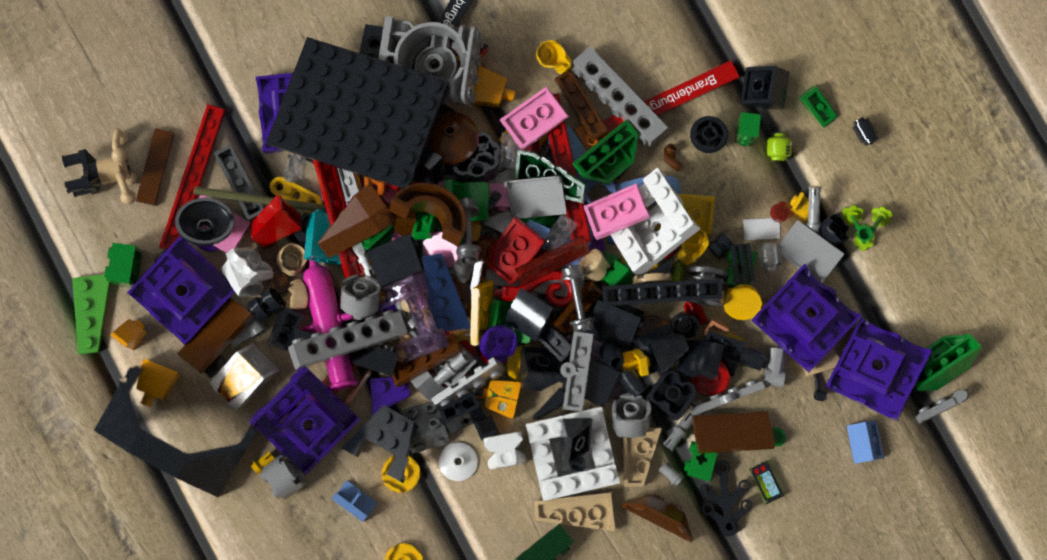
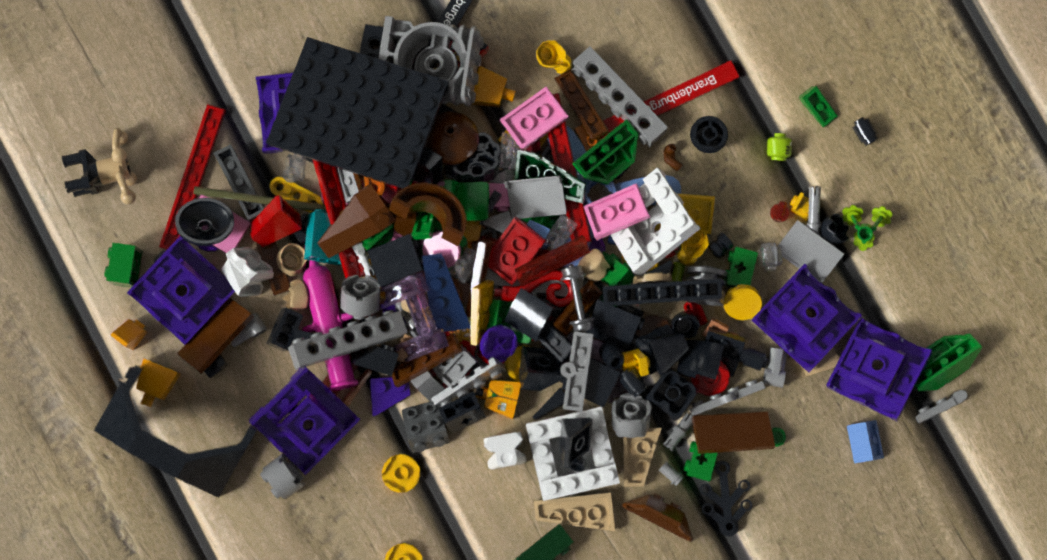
bright green wing [72,275,110,355] -> none
reddish brown tile [136,128,175,206] -> none
slope [210,343,280,410] -> none
black wheel [248,287,285,323] -> none
yellow pin [251,451,275,475] -> none
medium blue panel [331,481,377,522] -> none
black wing [342,405,417,483] -> none
light grey pin [434,352,470,385] -> none
white dish [439,442,478,481] -> none
flat silver piece [456,198,481,265] -> none
black panel [473,415,499,441] -> none
black tile [730,243,755,284] -> none
green brick [735,112,761,147] -> none
black slope [740,66,790,109] -> none
white sticker [743,218,780,240] -> none
tile [749,461,784,504] -> none
black hand [814,374,826,401] -> none

